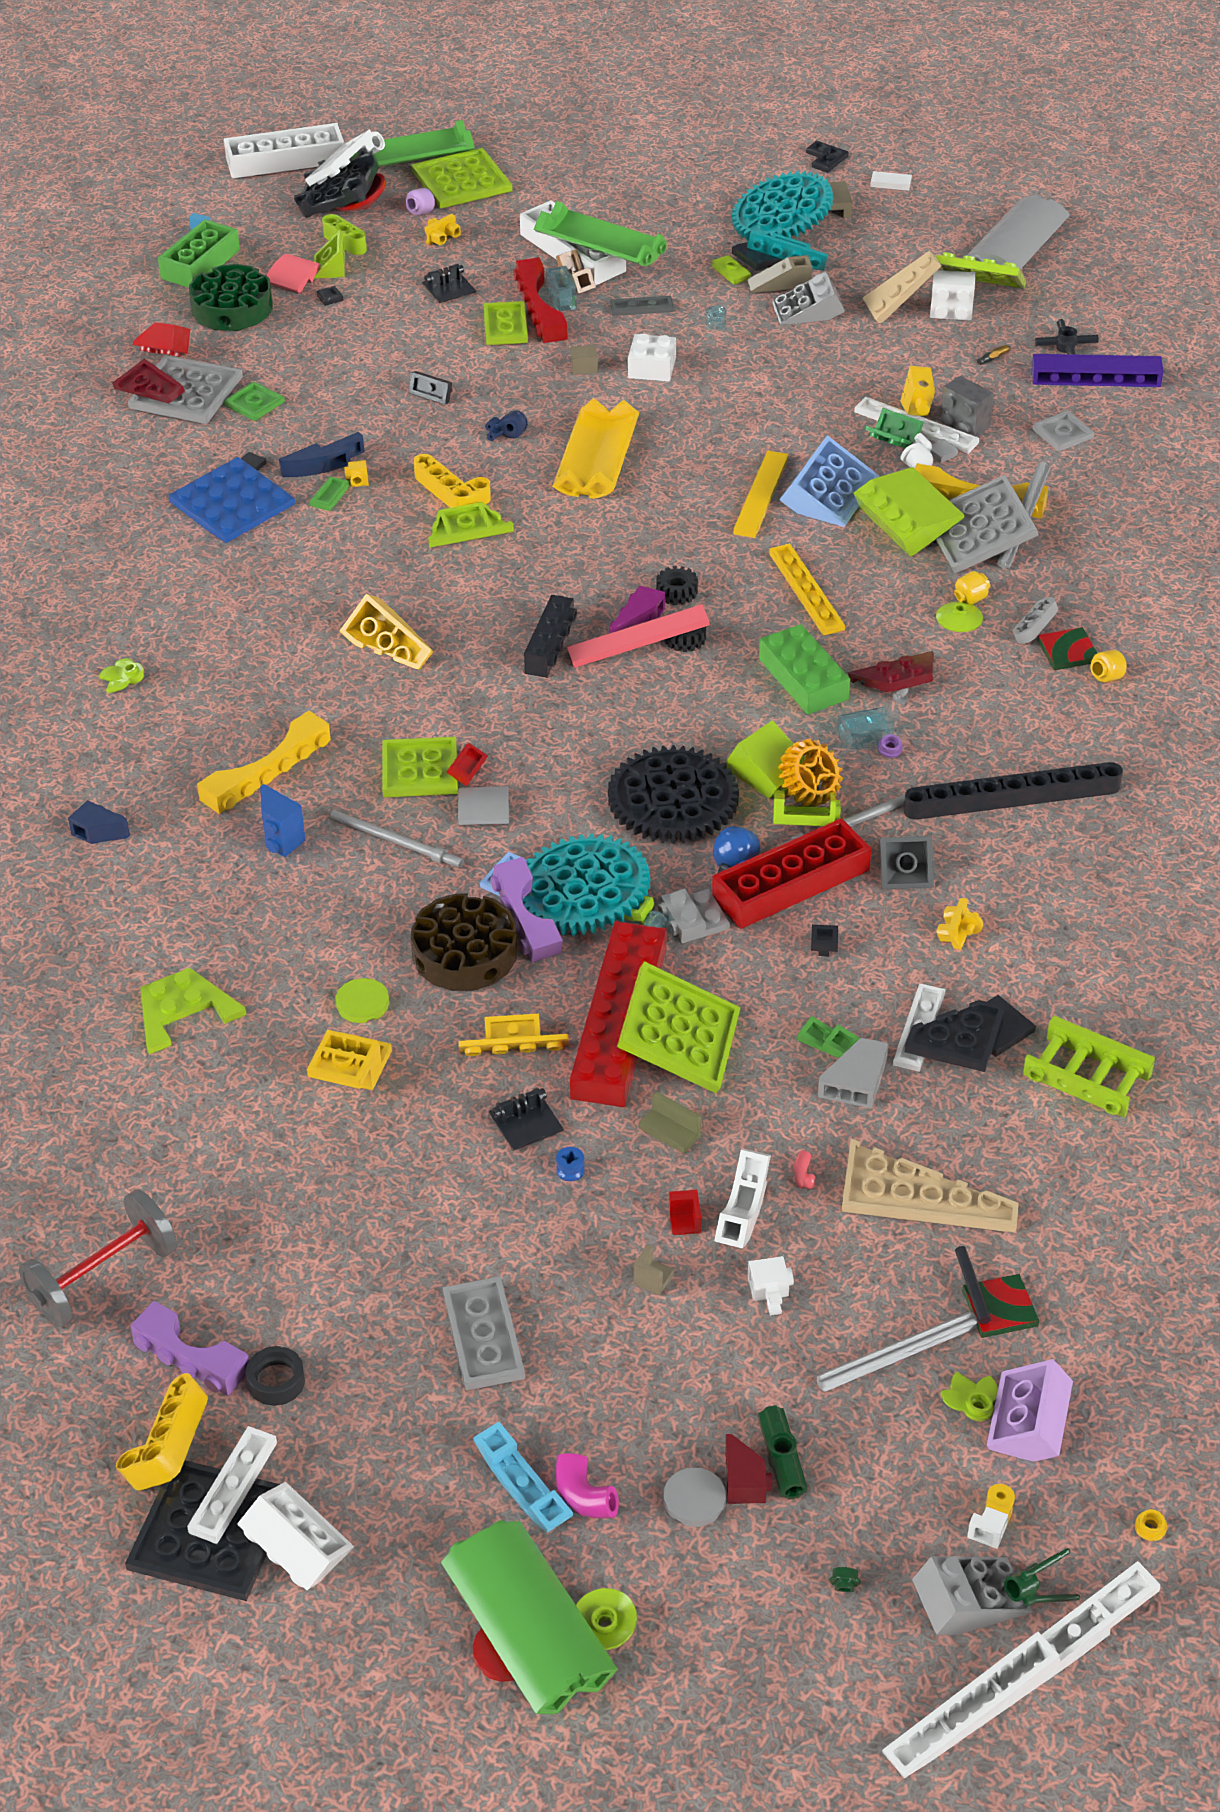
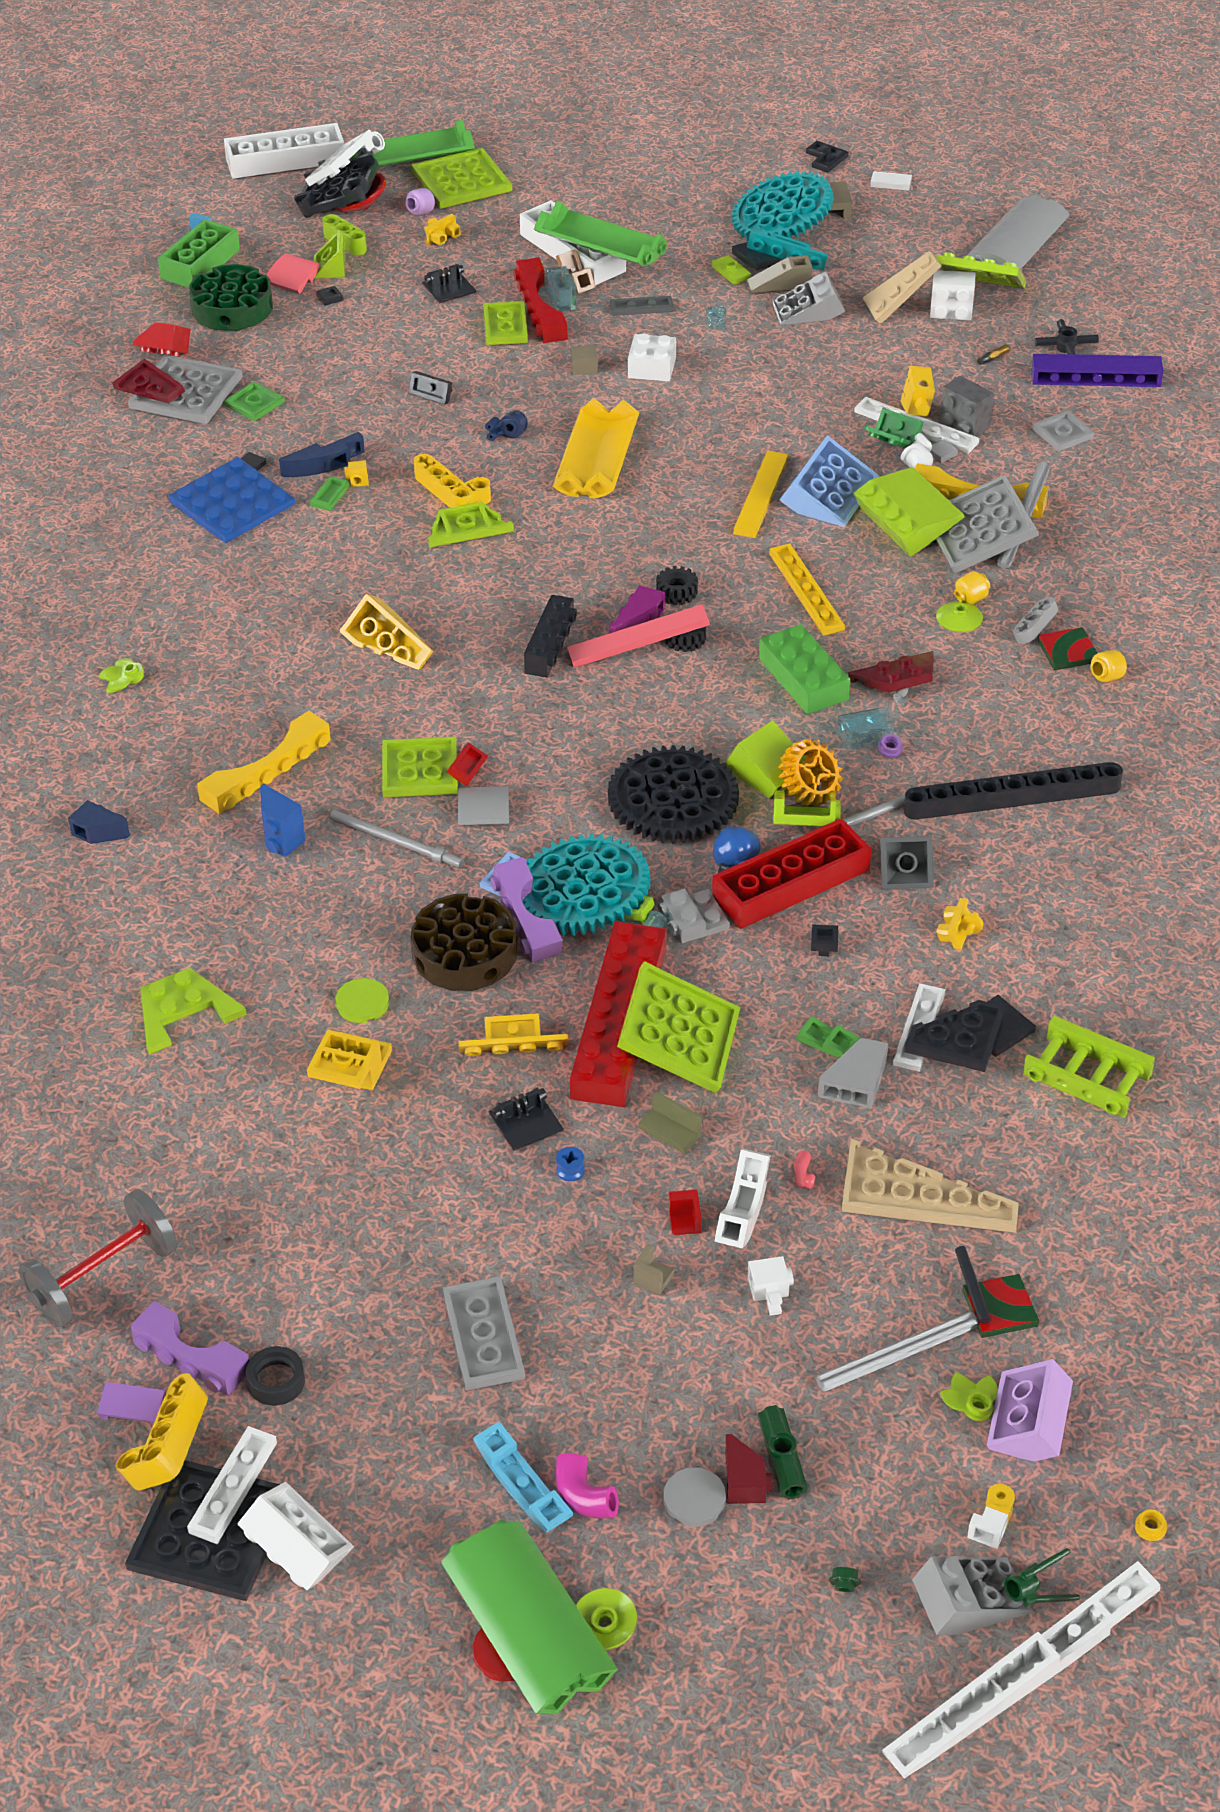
none -> medium lavender hinge [97,1382,166,1424]

